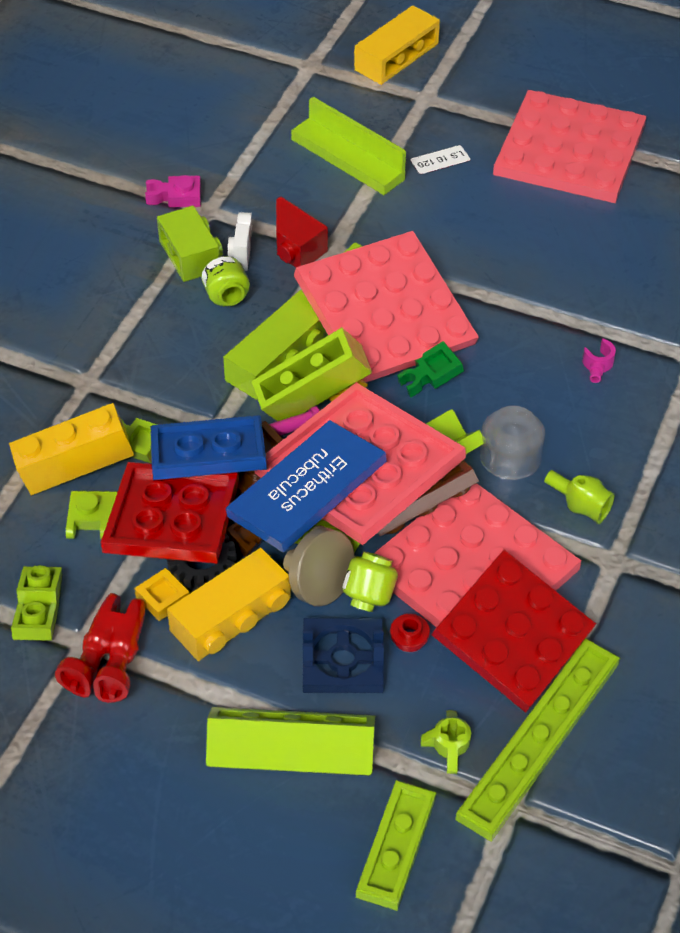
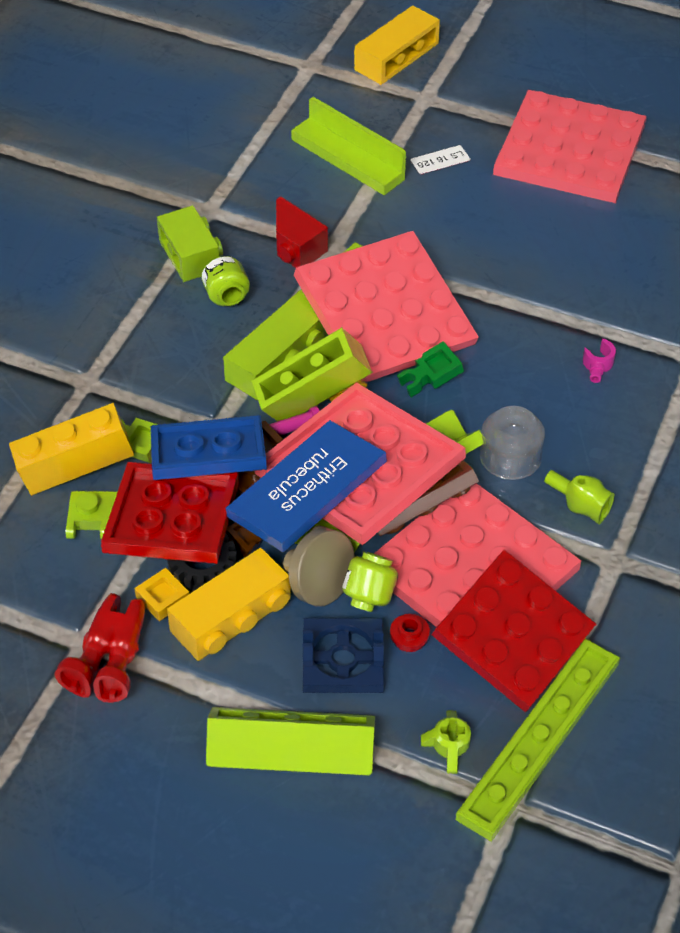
lime slope [11,565,62,641] -> none
dark pink plate [145,175,201,207] -> none
white plate [228,212,252,271] -> none
lime tile [356,780,436,911] -> none

